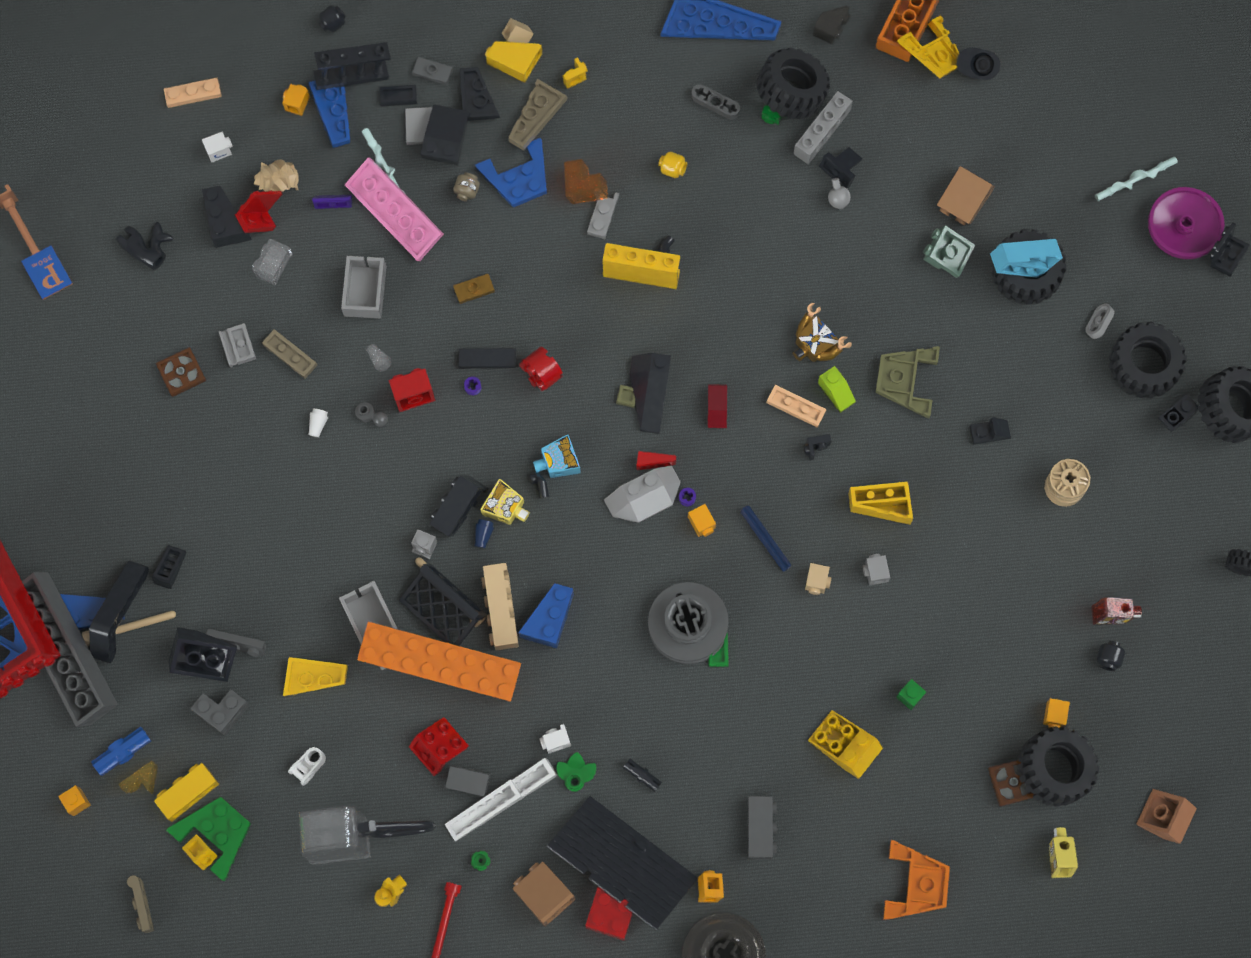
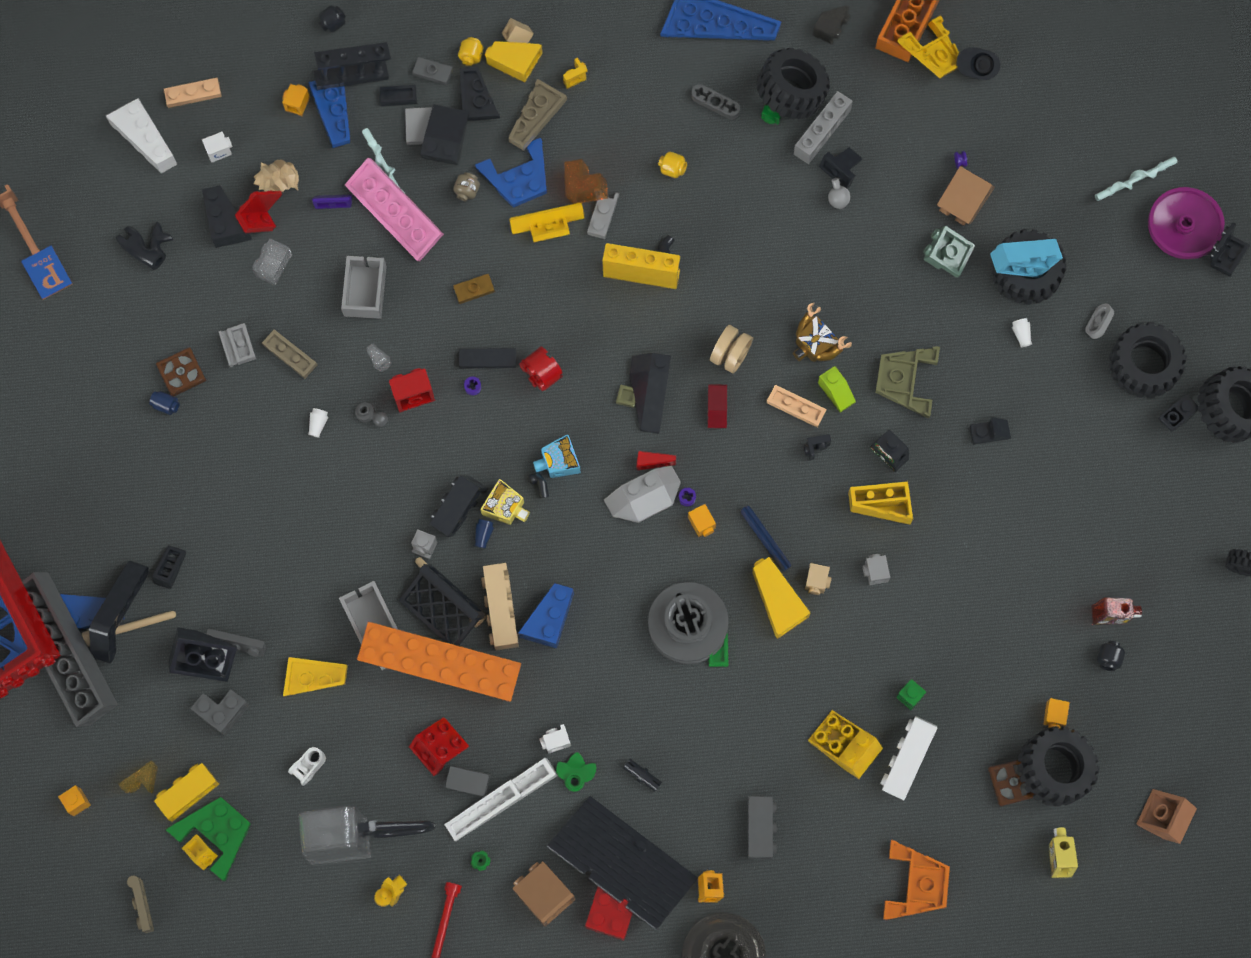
blue piece [91,727,151,776] -> none
tan wheel [1044,459,1091,507] -> none
none -> white wedge [106,98,177,173]
none -> dark blue brick [149,391,180,415]
none -> yellow head [458,37,484,66]
none -> yellow bracket [509,203,584,242]
none -> tan wheel [710,325,753,373]
none -> yellow slope [753,557,810,639]
none -> black torso [870,430,909,473]
none -> white wedge [880,716,938,800]
none -> dark purple bush [954,151,967,169]
none -> white cone [1012,318,1032,347]

